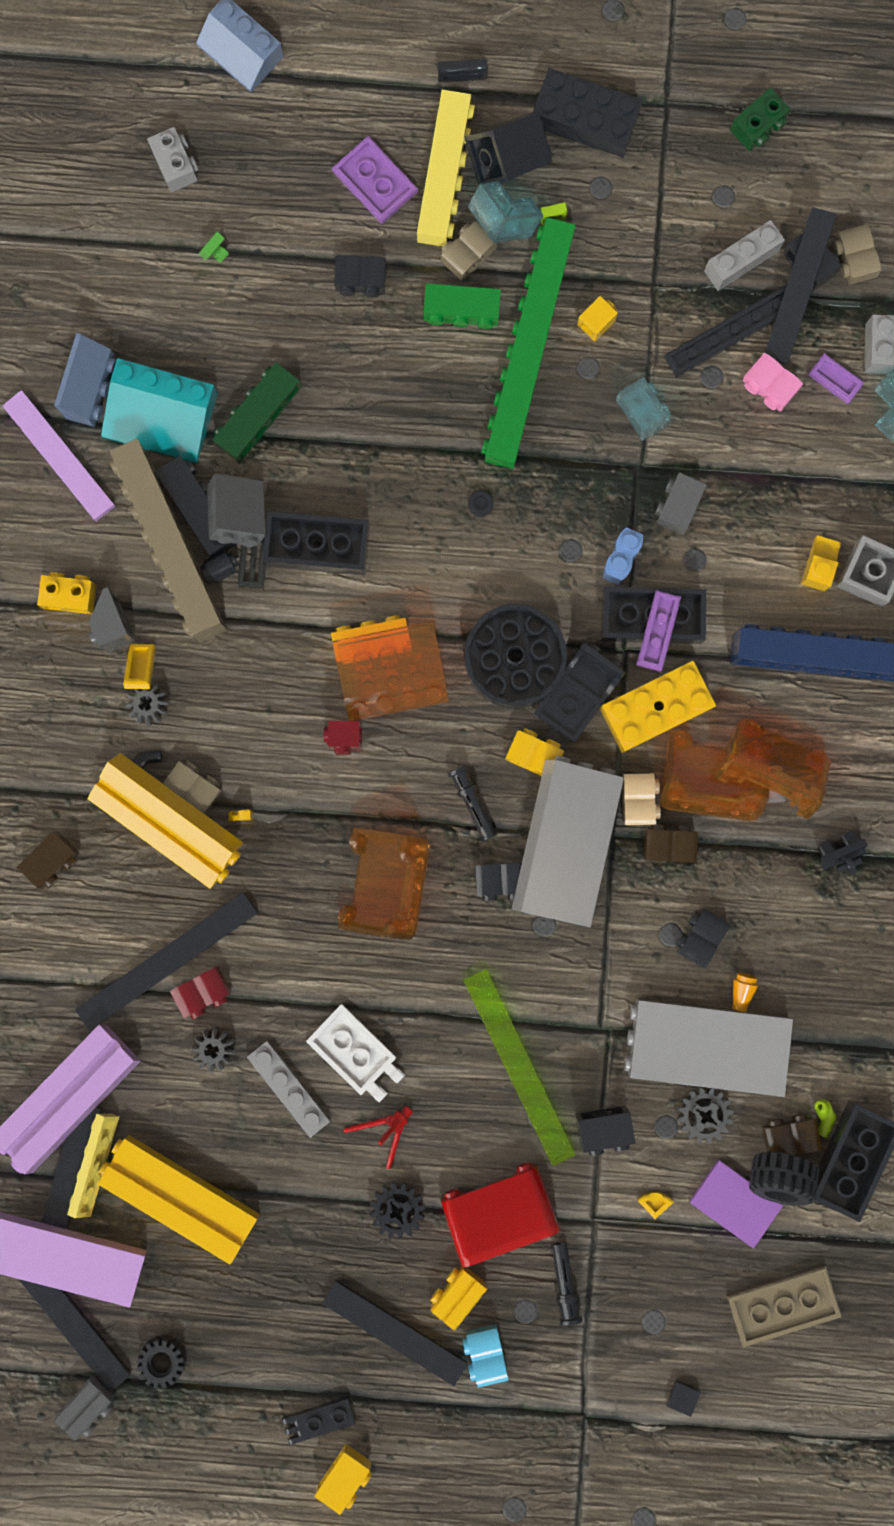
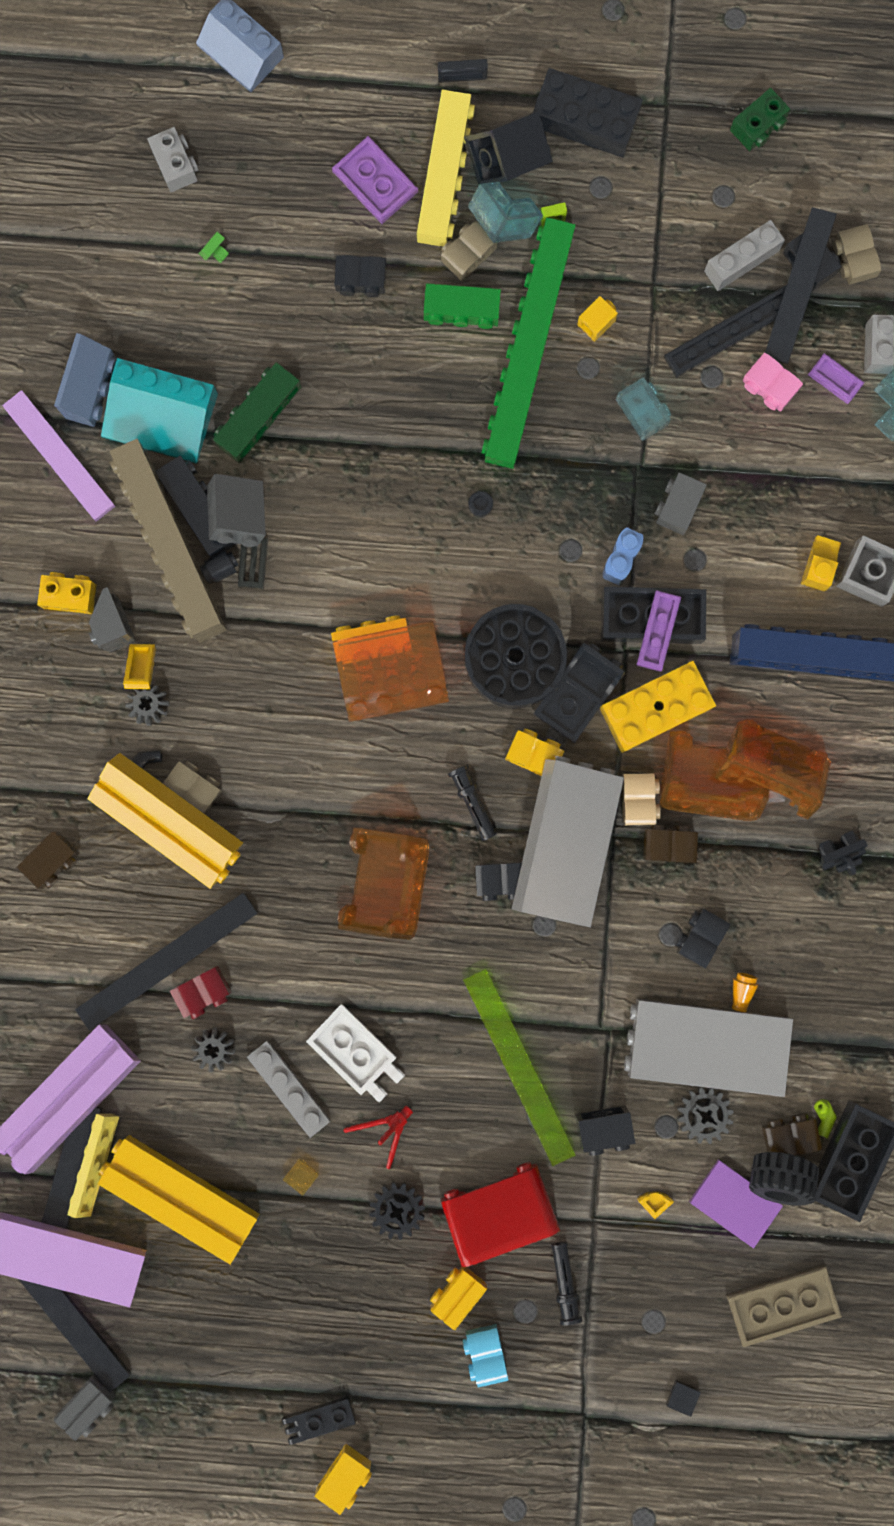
black tyre [137,1335,187,1388] -> none
yellow tile [228,809,254,822] -> none
black brick [263,511,370,575] -> none
black tile [322,1280,468,1386] -> none
dark red brick [323,721,362,755] -> none
none -> clear yellow tile [283,1158,319,1196]

